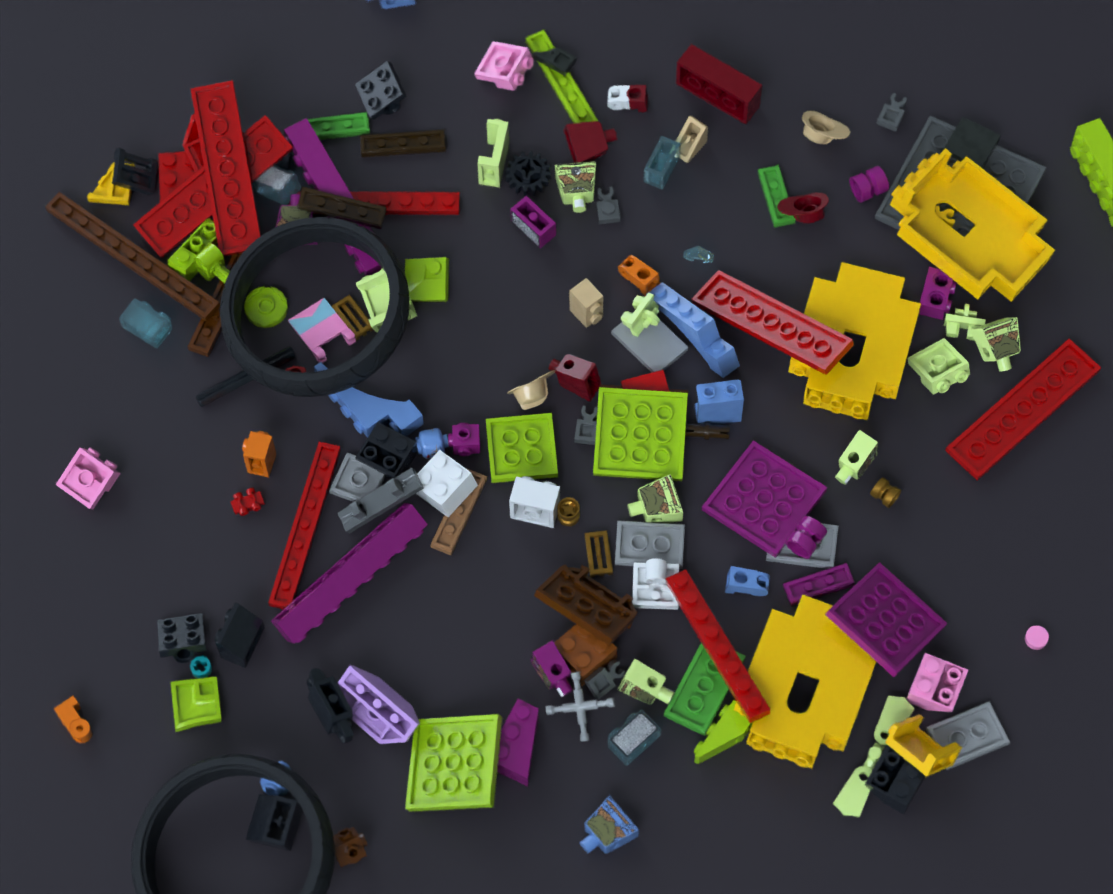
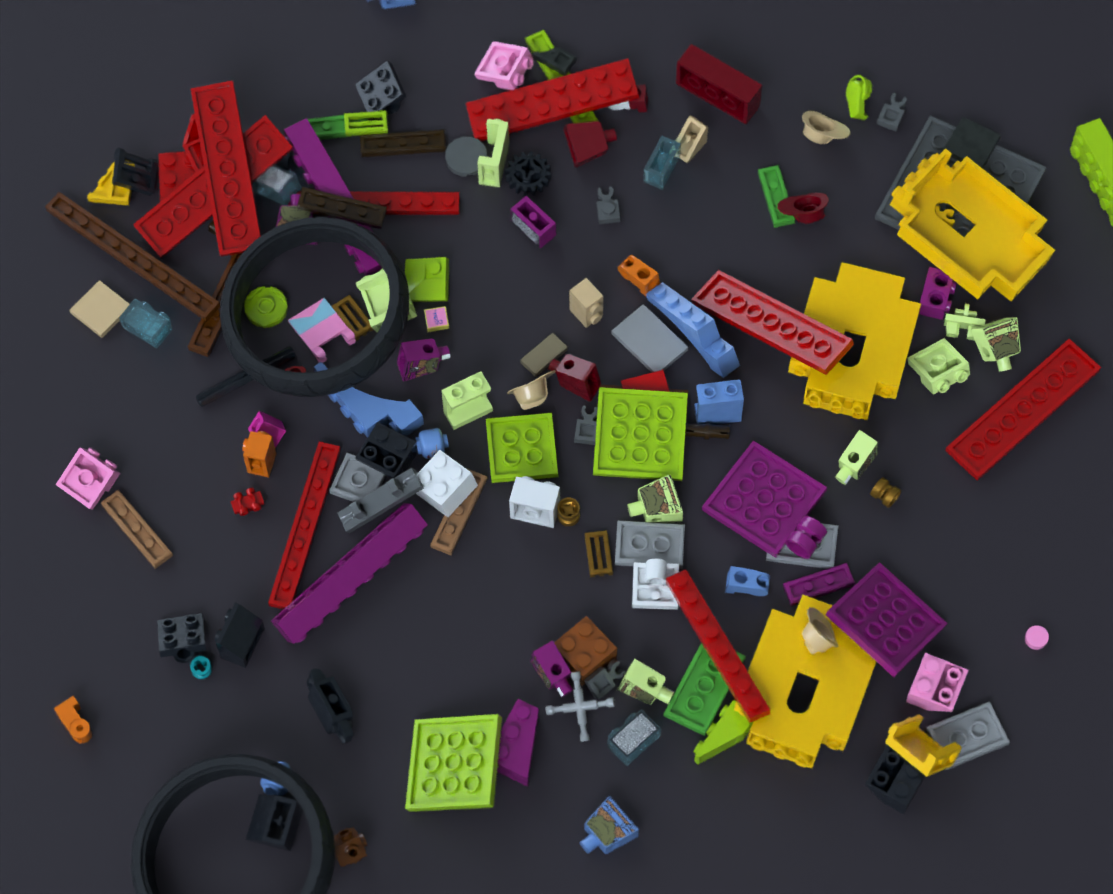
lime slope [168,218,217,282] -> none
lime plate [171,677,222,732] -> none
lime beam [194,243,230,284] -> none
lavender wedge [337,665,420,744] -> none
magenta brick [448,423,480,456] -> none
reddish brown plate [534,564,638,646] -> none
torso [555,162,596,213] -> none
yellowish green hips [621,293,660,337] -> none
clear light blue tile [683,245,714,263] -> none
yellowish green piece [833,696,915,817] -> none
magenta wheel [849,166,889,203] -> none
none -> tan tile [70,280,132,338]
none -> medium nougat tile [101,490,173,569]
none -> dark pink panel [248,411,286,448]
none -> lime tile [344,111,388,136]
none -> magenta torso [397,338,450,382]
none -> bright pink tile [424,306,449,332]
none -> yellowish green panel [441,371,493,430]
none -> dark grey tile [445,137,487,177]
none -> red plate [466,59,639,141]
none -> dark tan tile [521,333,568,377]
none -> tan piece [802,607,838,654]
none -> lime piece [846,75,872,120]

